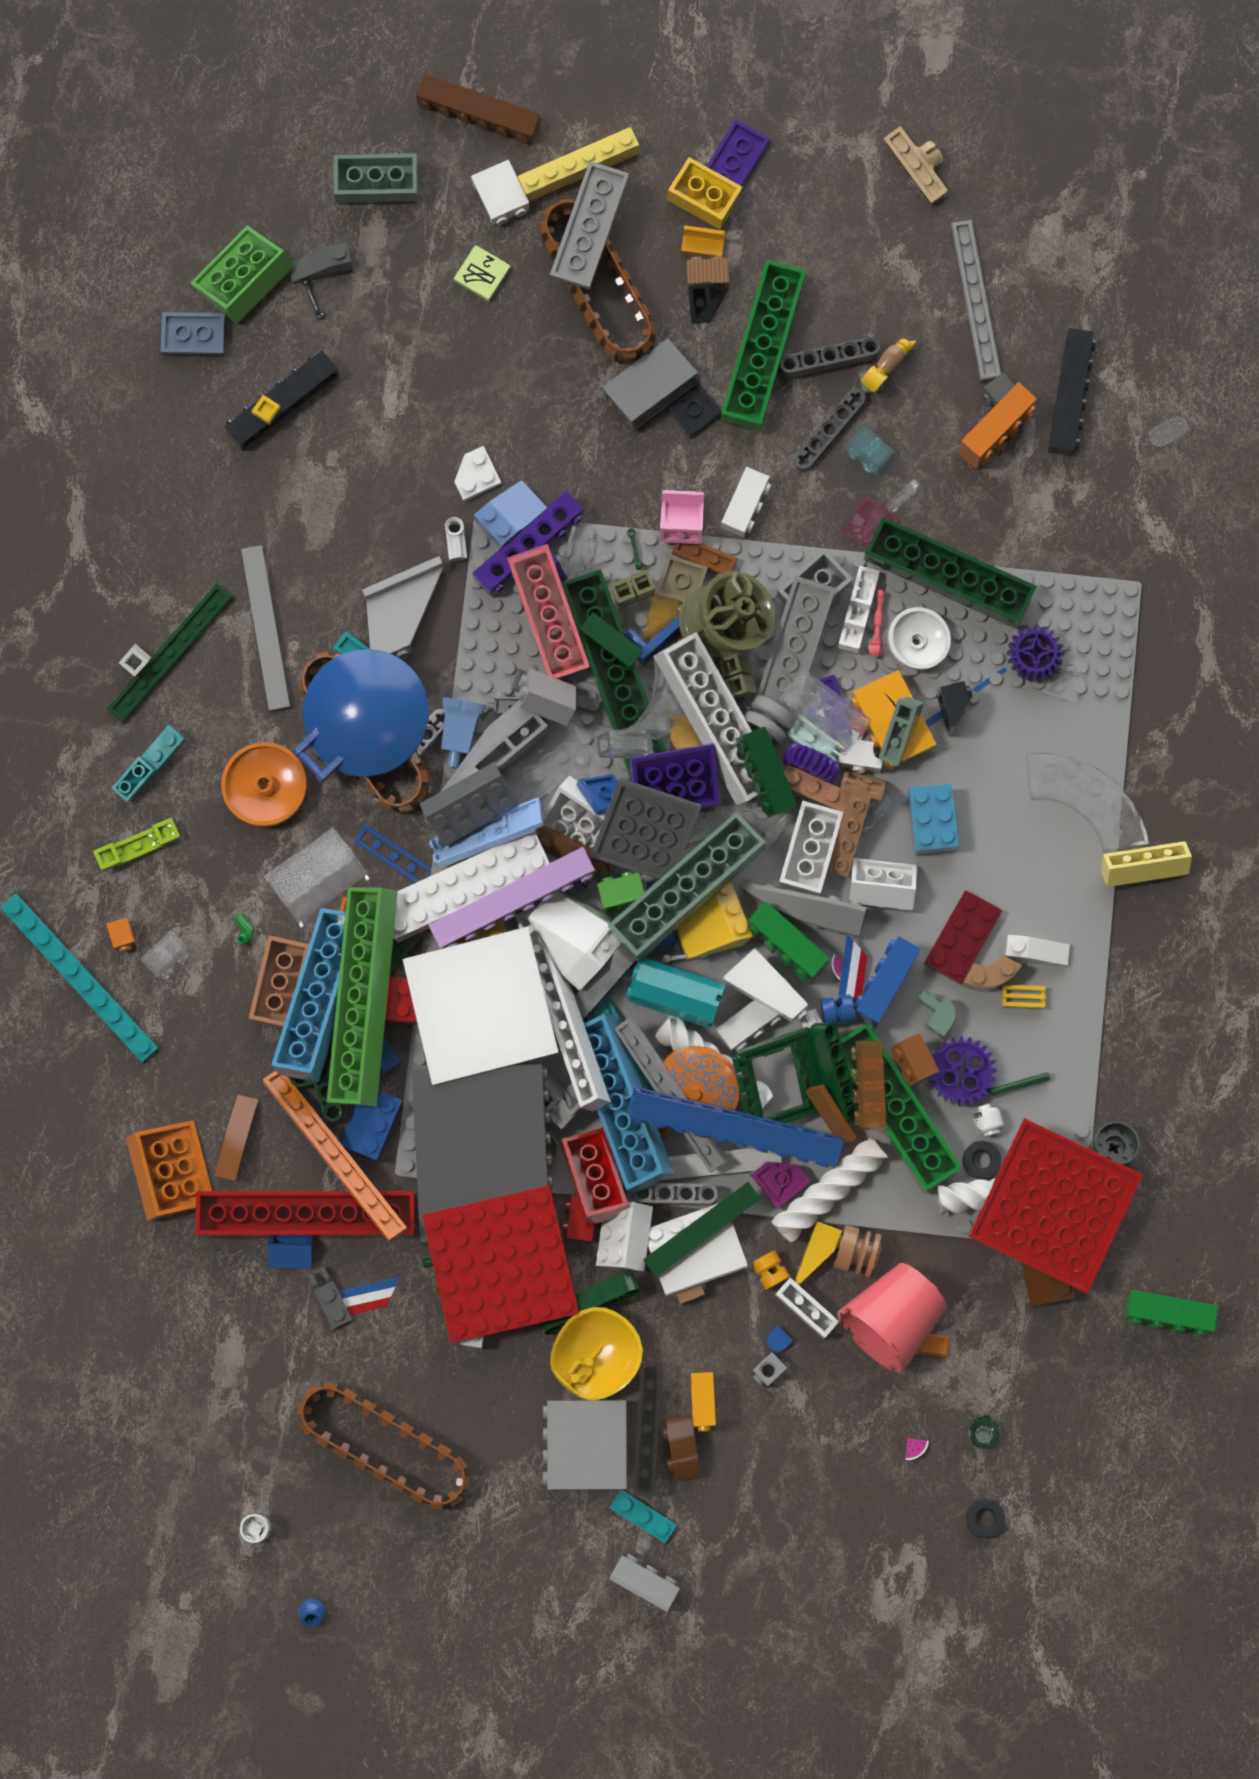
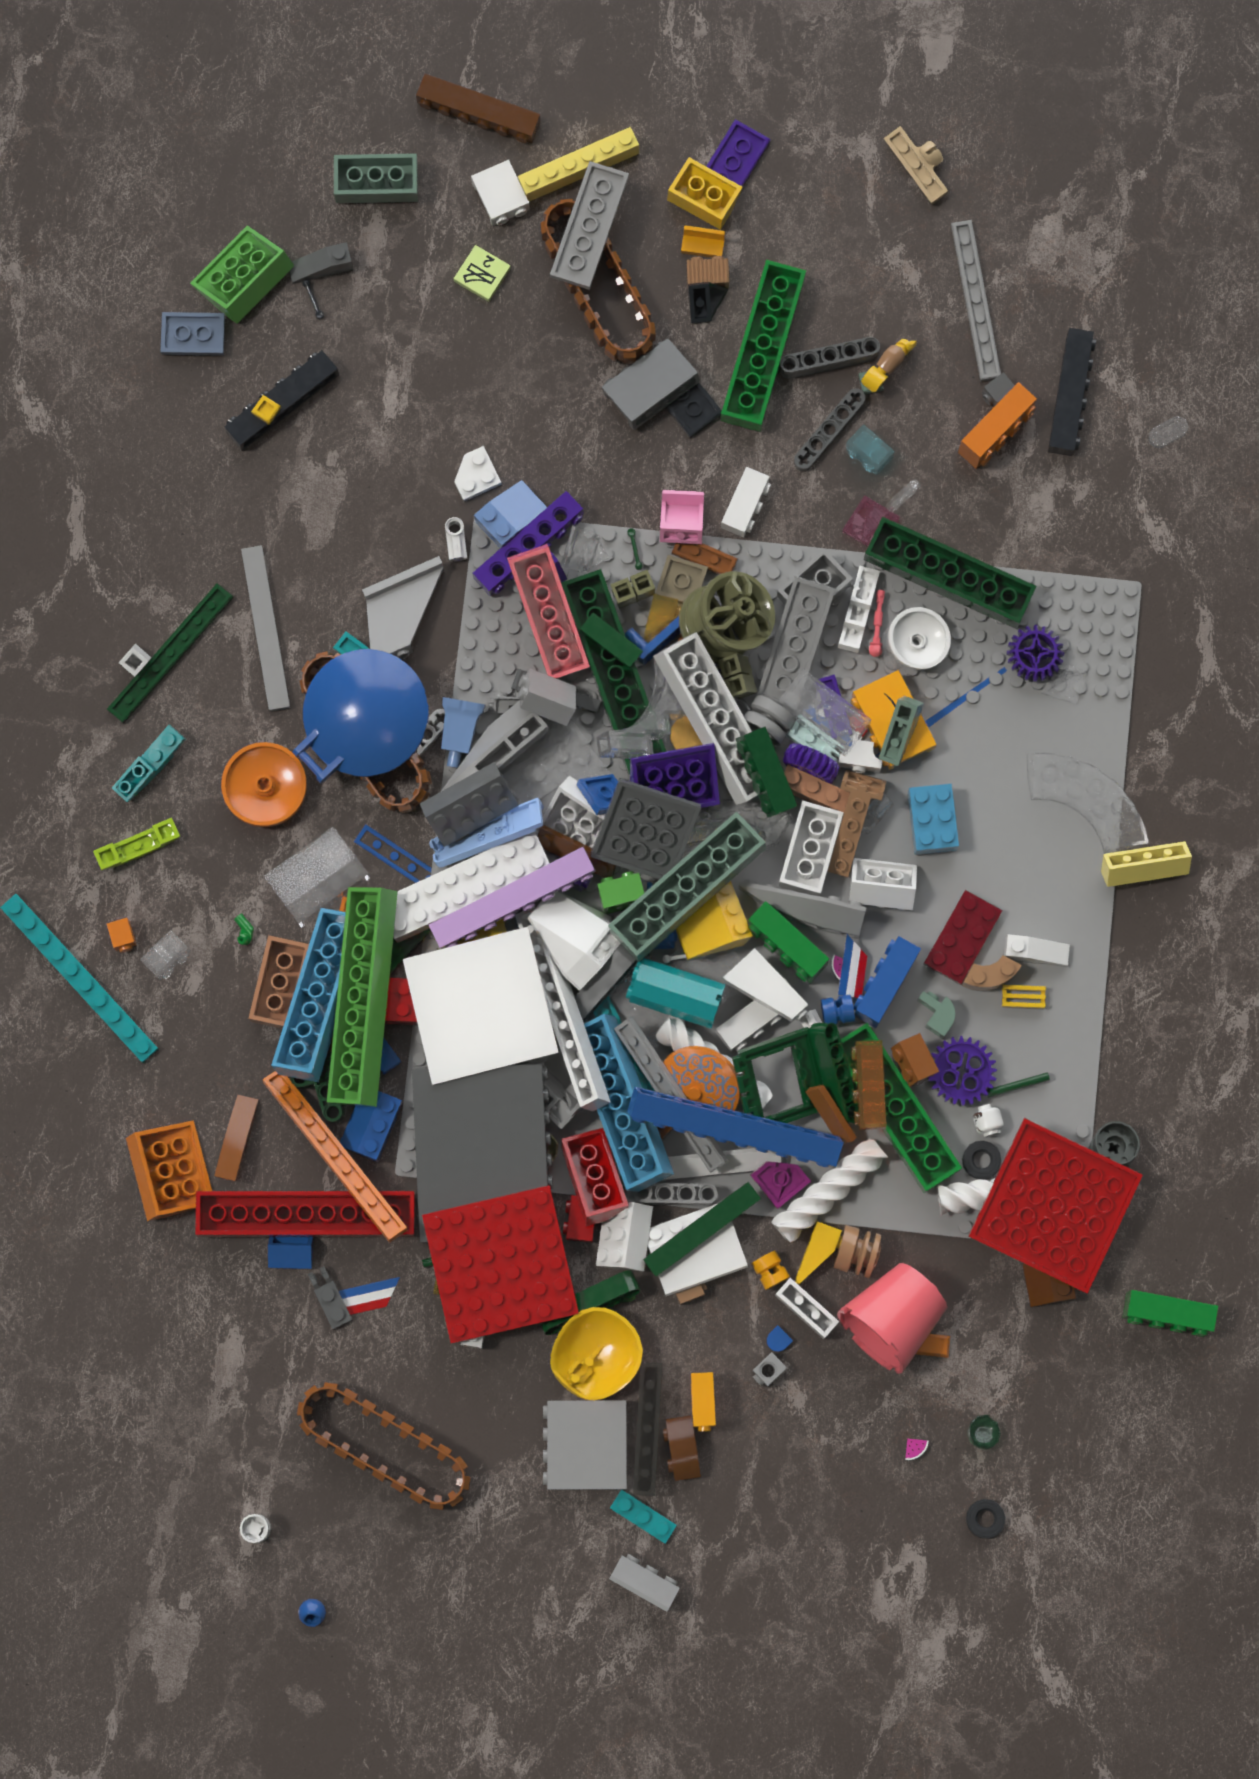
black slope [937,681,973,736] -> none

